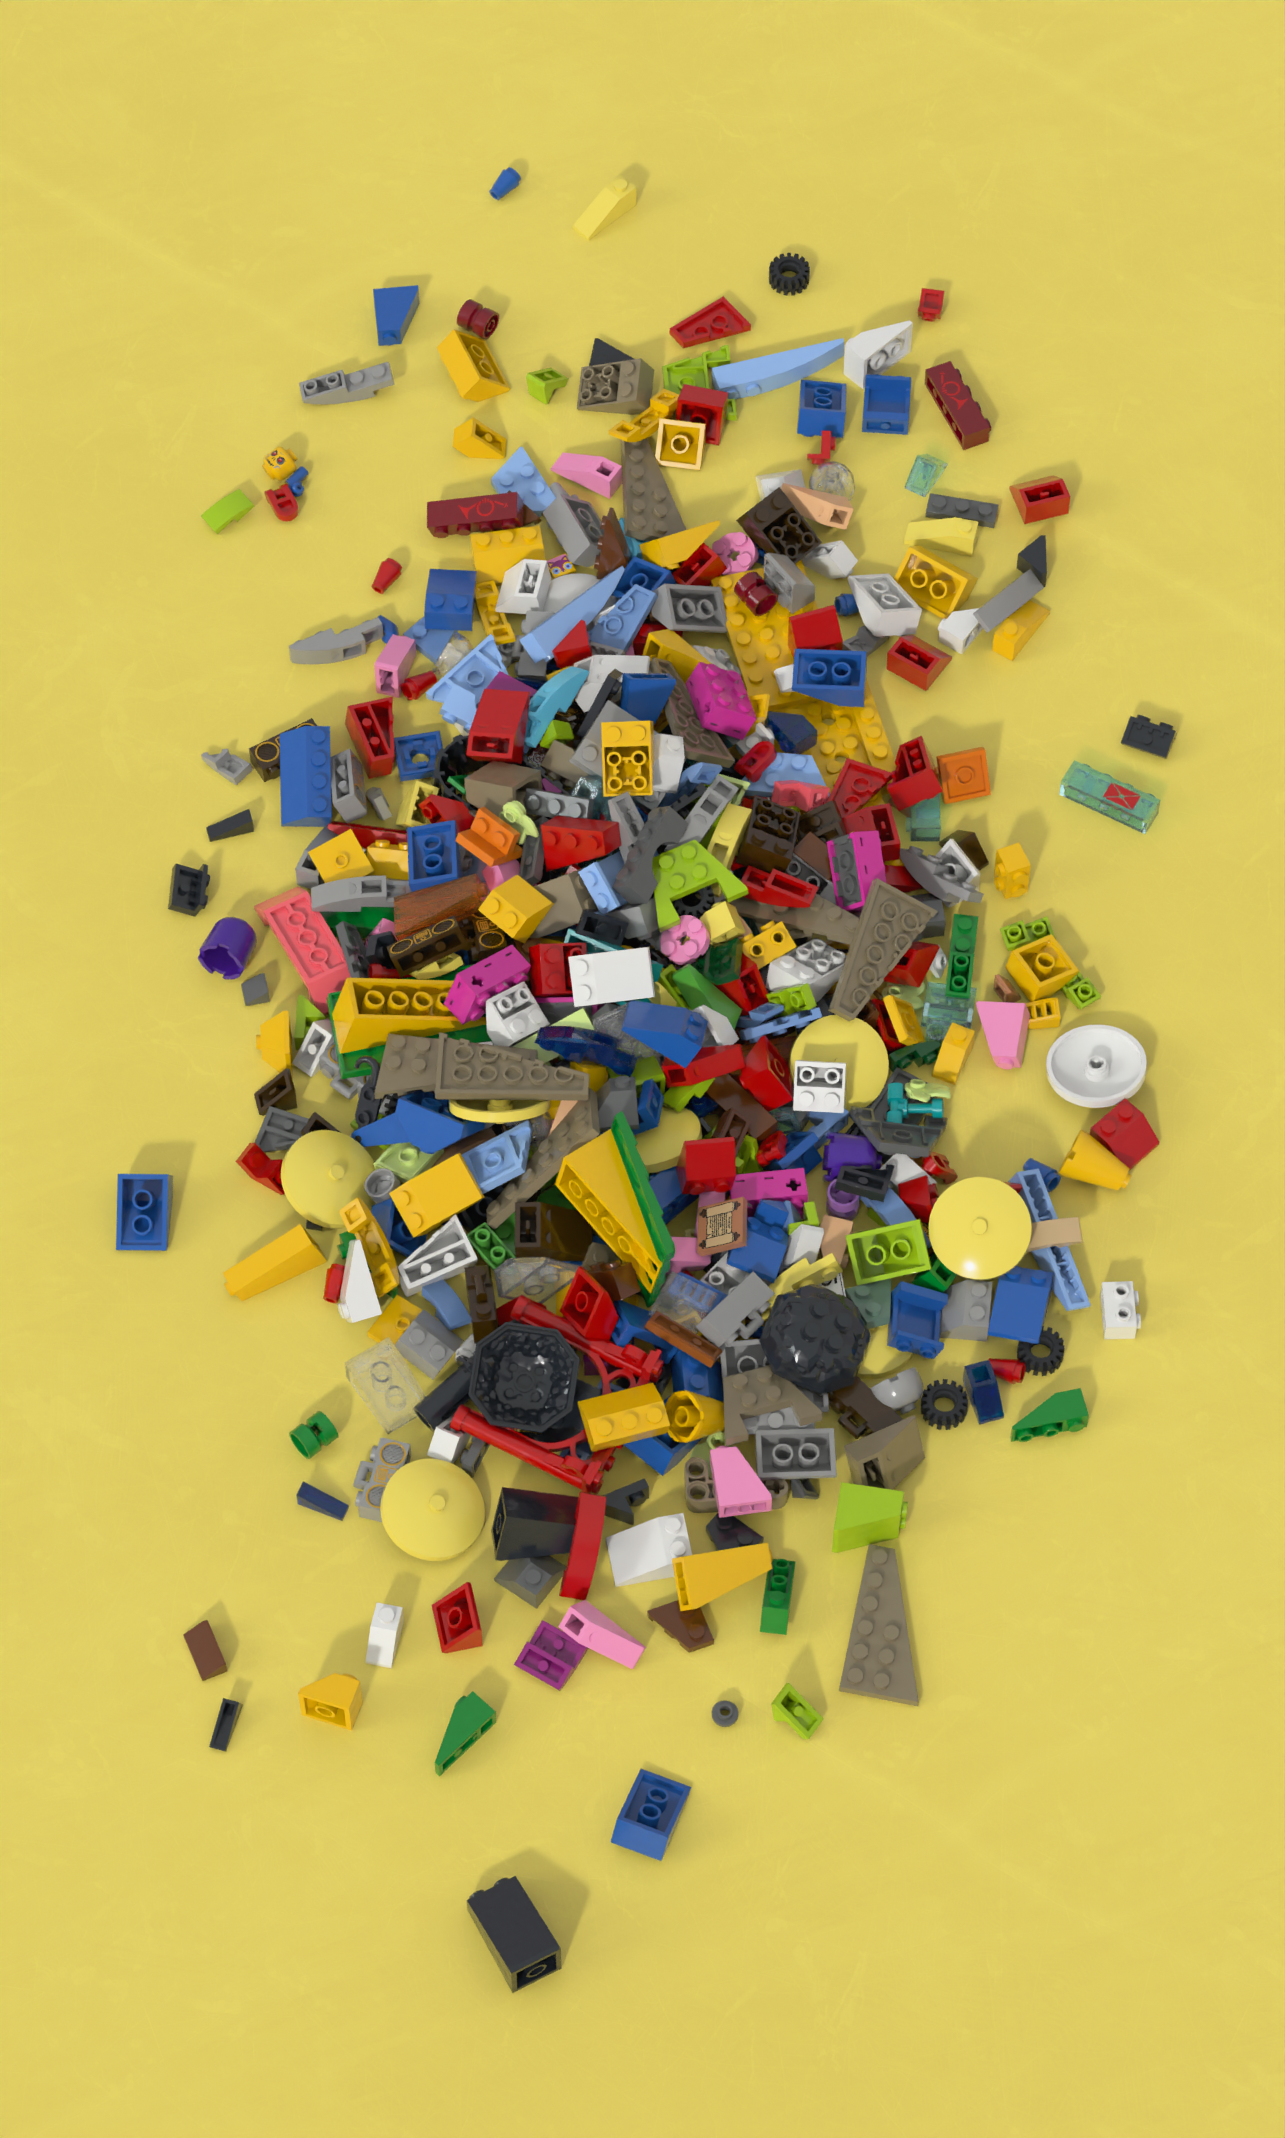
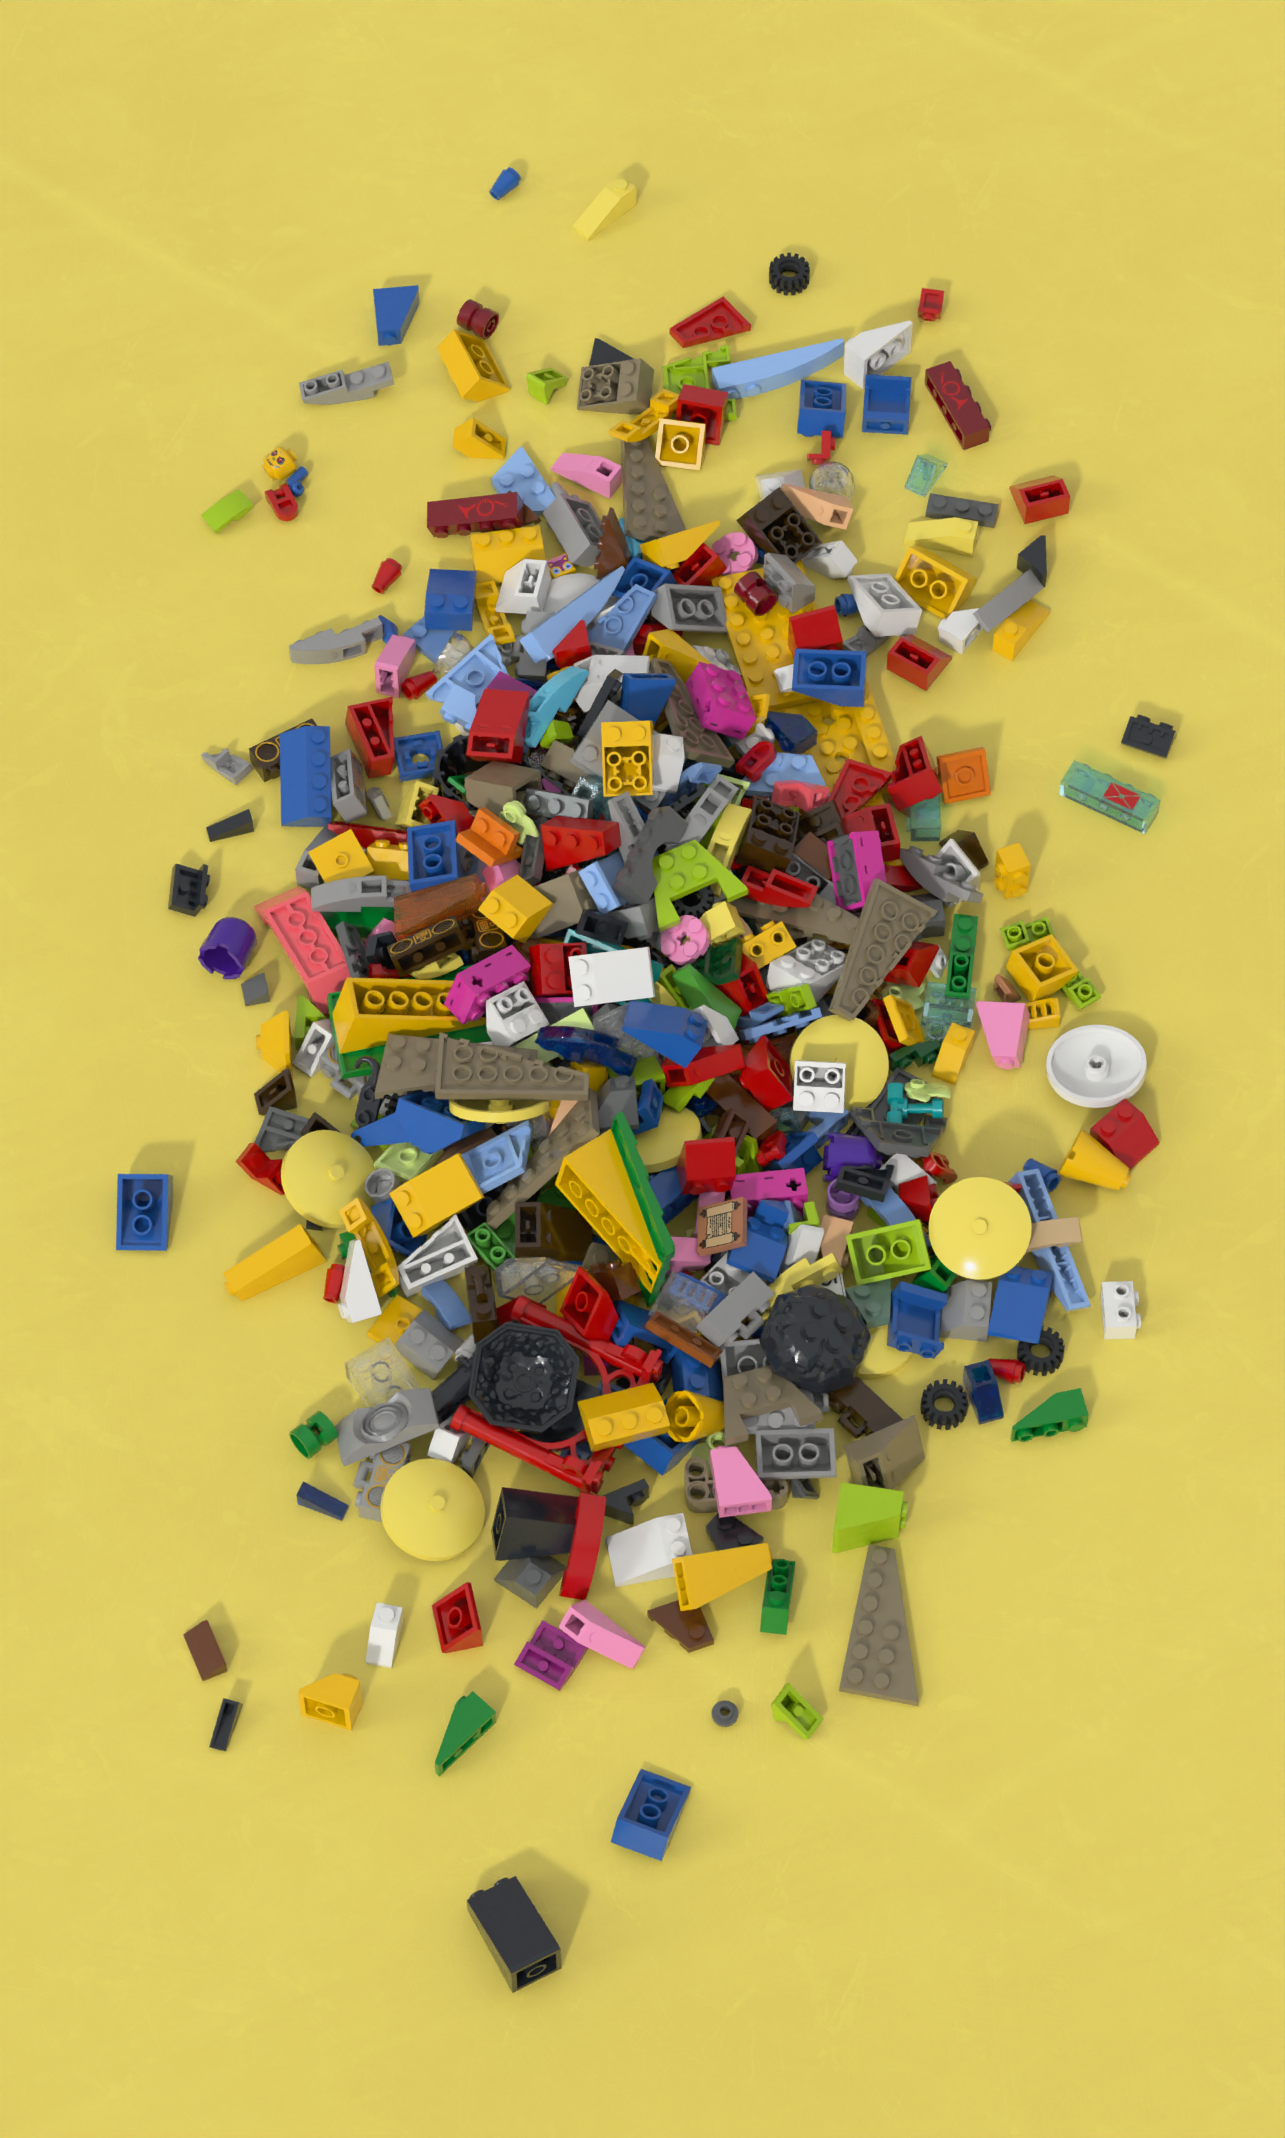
light grey cylinder [871,1367,923,1415] -> none
none -> light grey slope [335,1388,440,1466]

